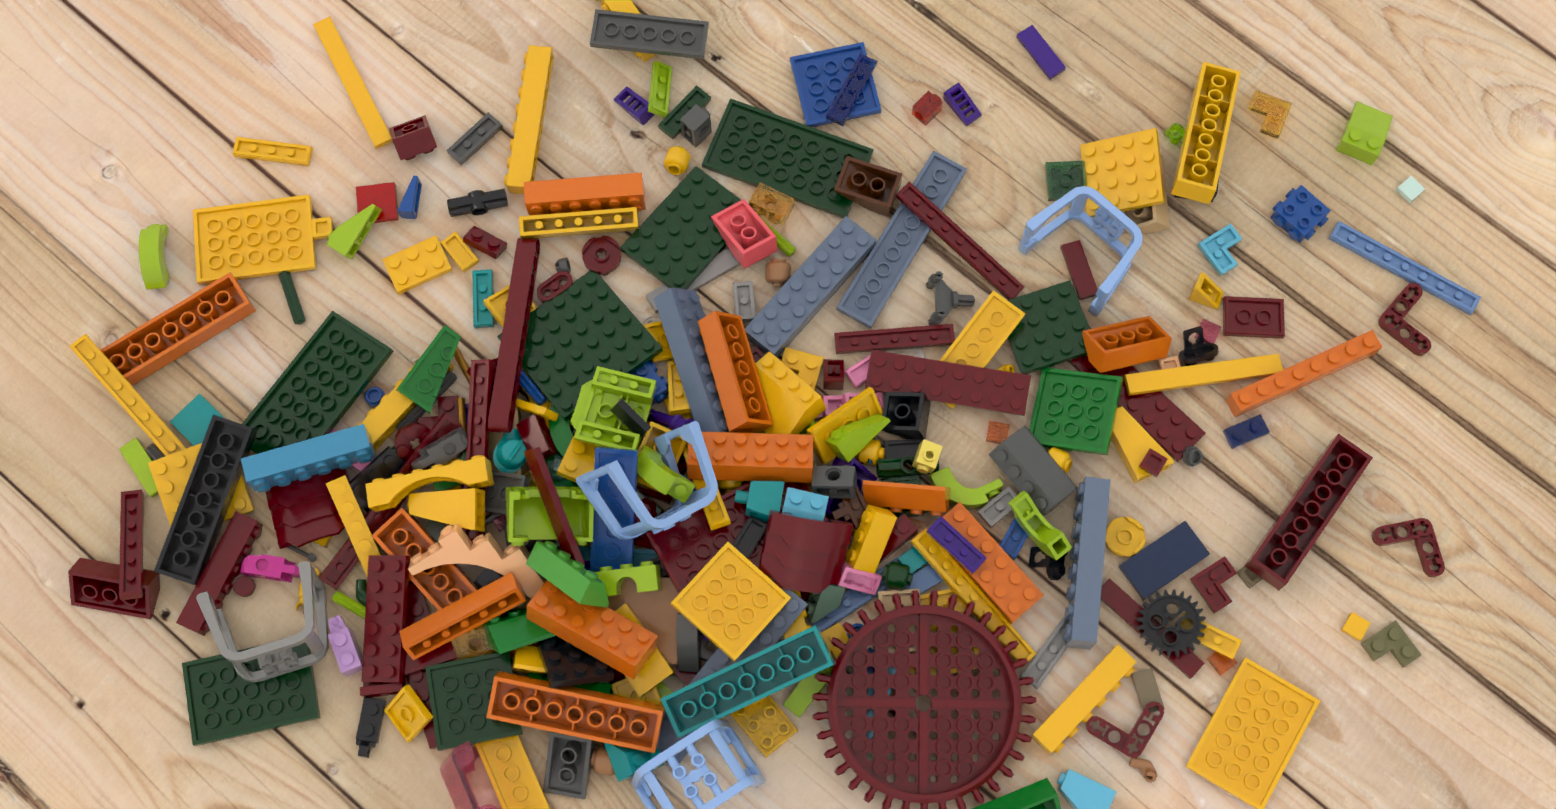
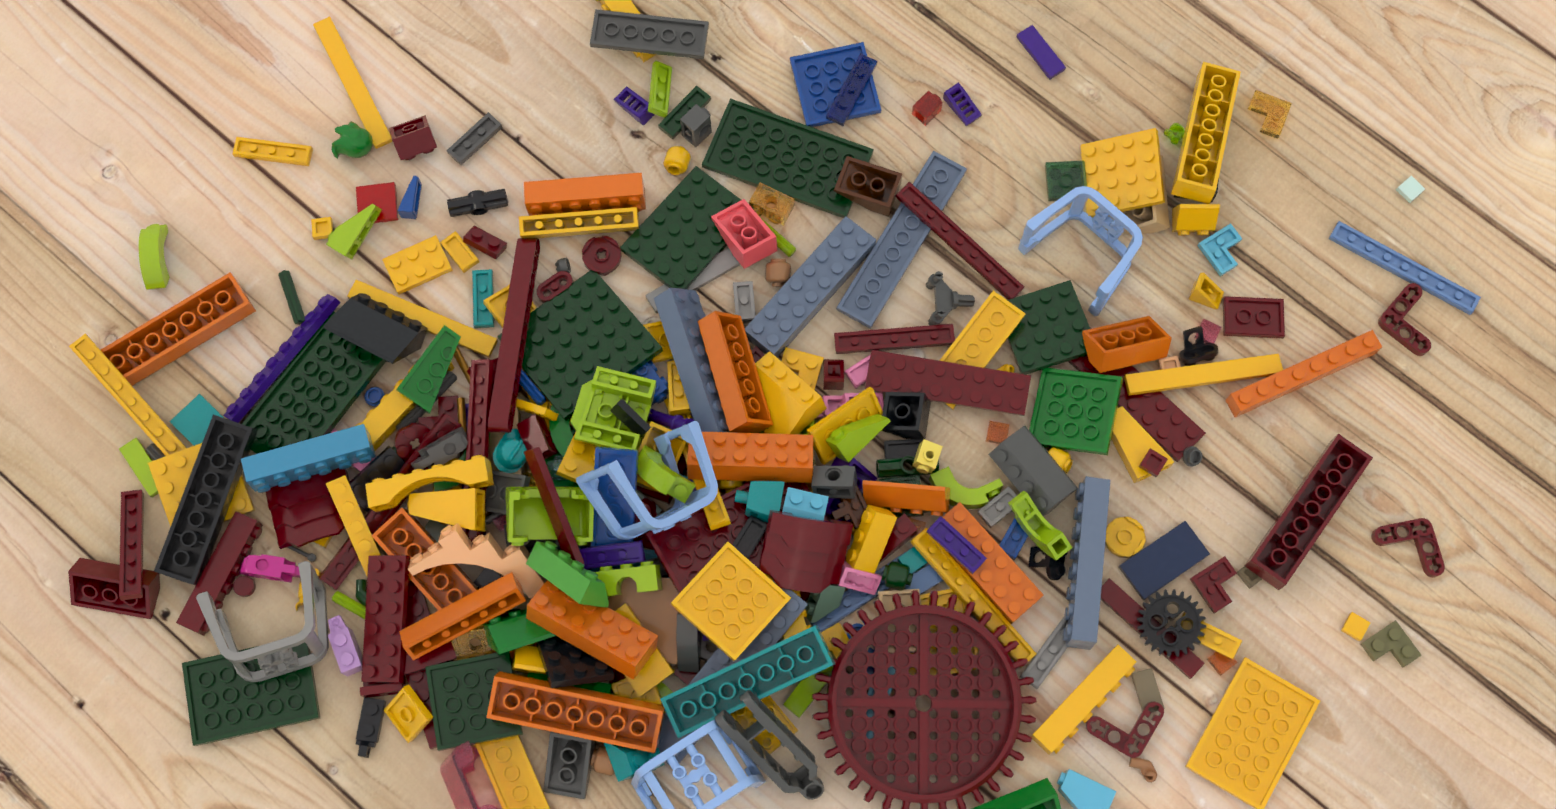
yellow plate [193,194,316,285] -> none
yellow brick [504,45,554,194] -> none
yellow head [855,439,885,466] -> none
dark red tile [1060,240,1098,300] -> none
clear blue plate [1223,414,1270,449] -> none
blue brick [1270,185,1331,243] -> none
lime slope [1336,101,1393,165] -> none
none -> dark purple plate [223,294,341,423]
none -> black slope [324,293,428,364]
none -> green hair [331,121,373,159]
none -> yellow tile [347,280,498,358]
none -> dark purple tile [580,540,646,569]
none -> dark grey piece [715,690,824,800]
none -> yellow slope [1172,204,1220,236]

